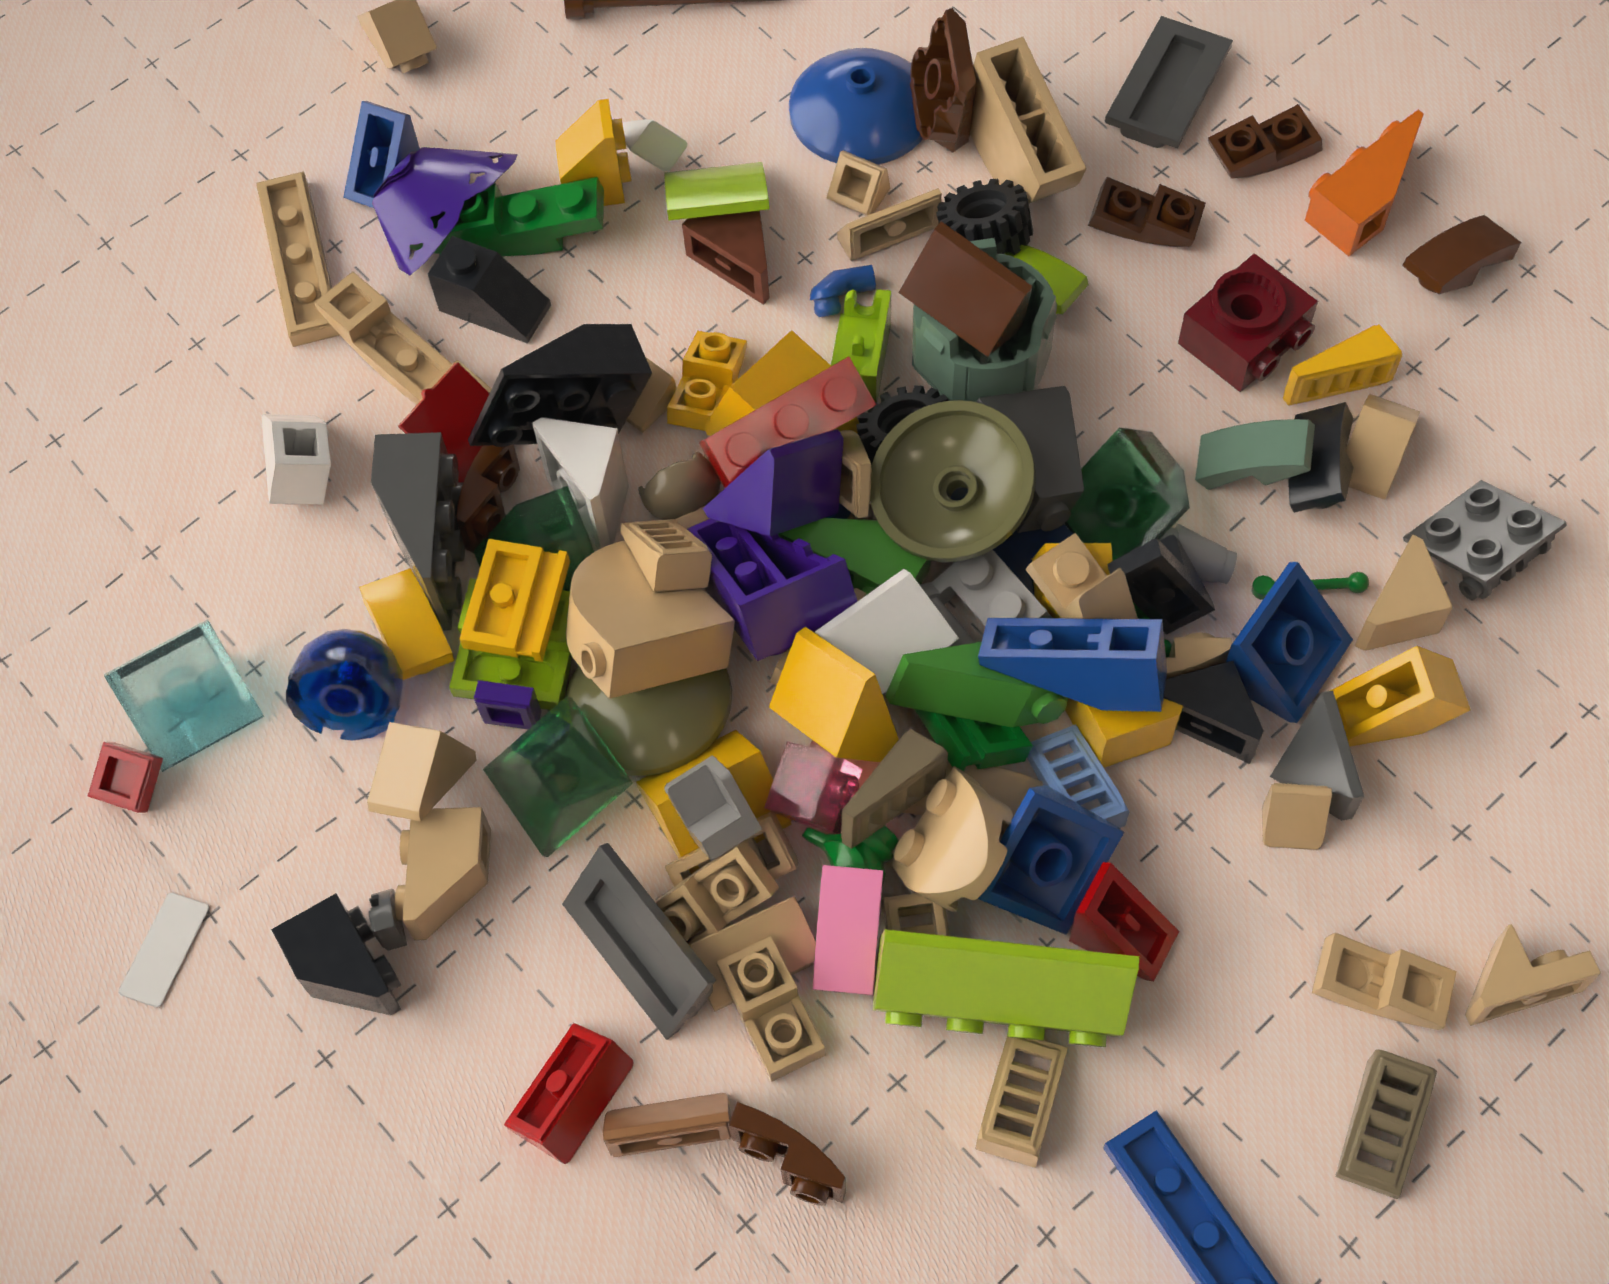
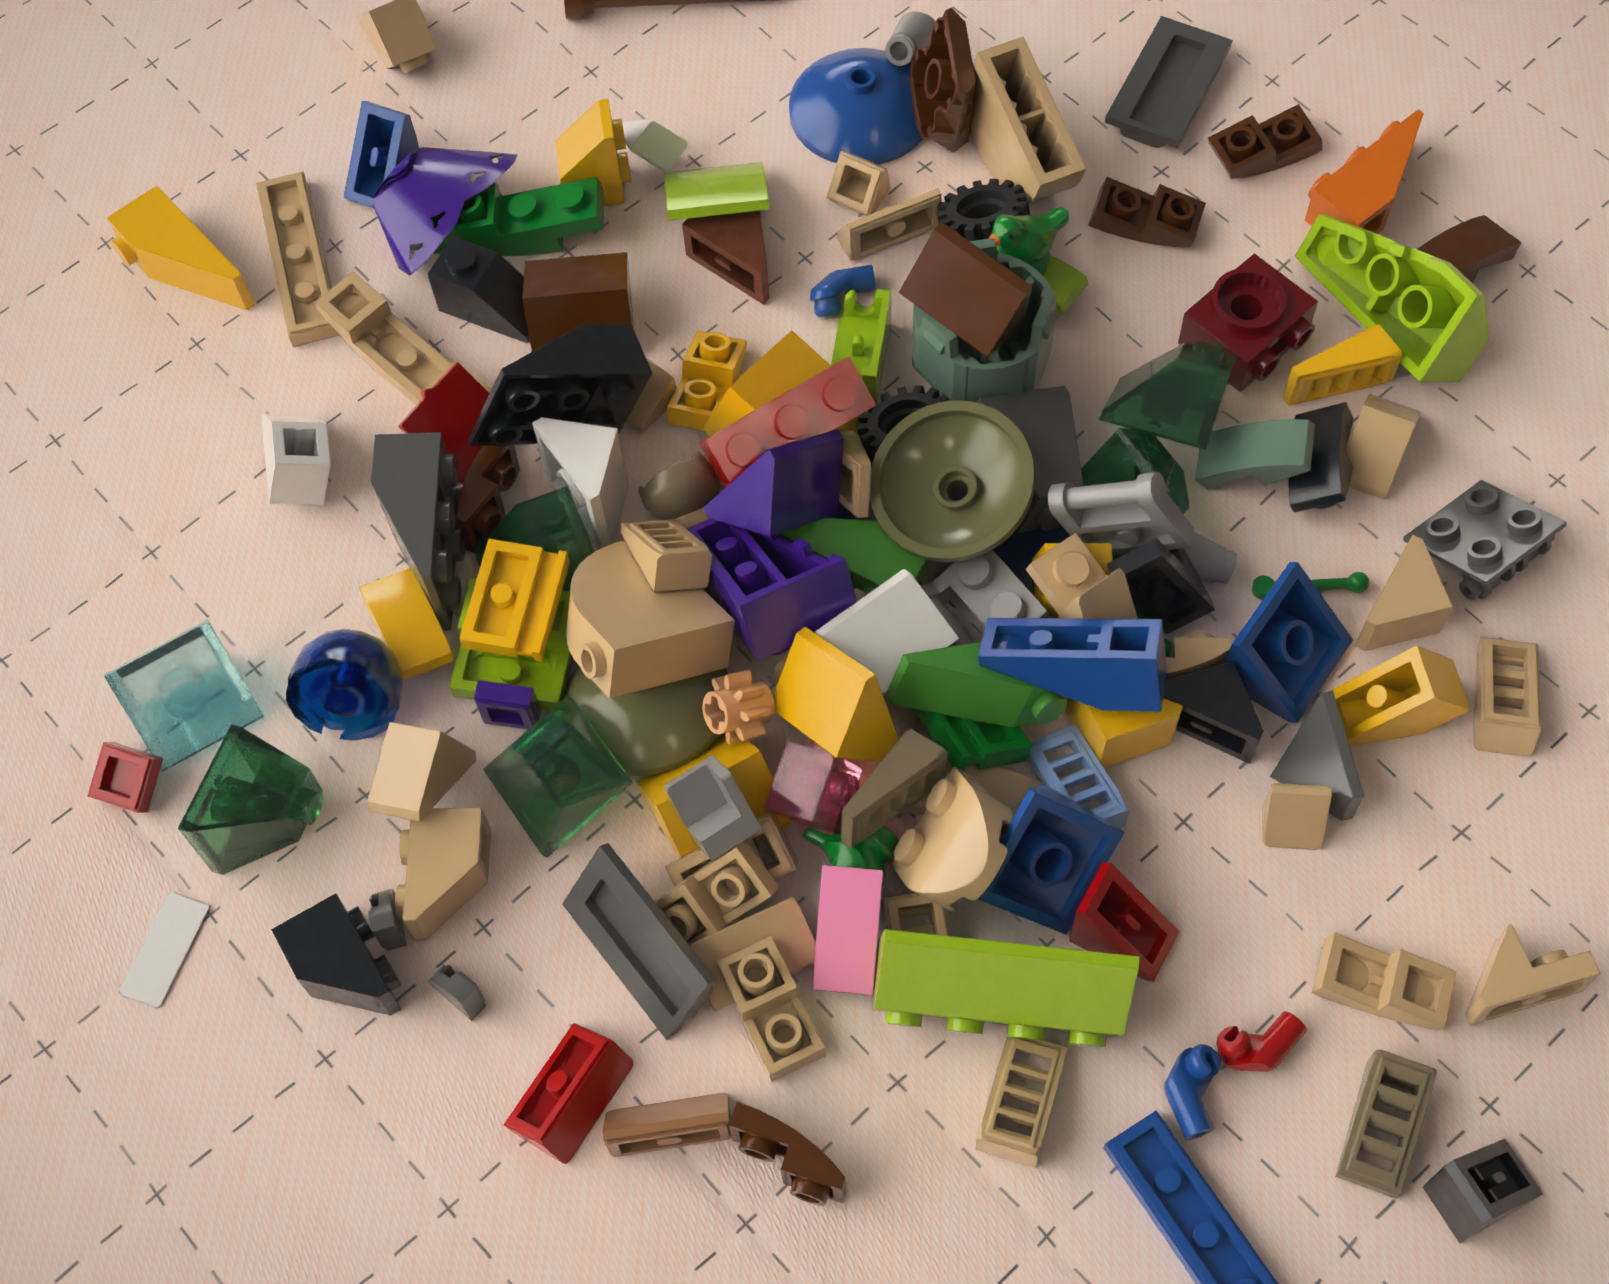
none -> yellow slope [107,185,255,310]
none -> clear green slope [177,724,323,875]
none -> dark grey tile [428,964,486,1021]
none -> reddish brown slope [522,252,634,352]
none -> light nougat gear [702,670,775,744]
none -> light grey cone [885,11,935,66]
none -> green animal [989,207,1069,276]
none -> light grey plate [1048,472,1194,555]
none -> clear green slope [1100,341,1236,450]
none -> blue arm [1164,1044,1221,1141]
none -> red arm [1216,1011,1307,1072]
none -> lime wedge [1295,214,1489,382]
none -> black slope [1422,1139,1543,1243]
none -> tan slope [1473,637,1542,756]

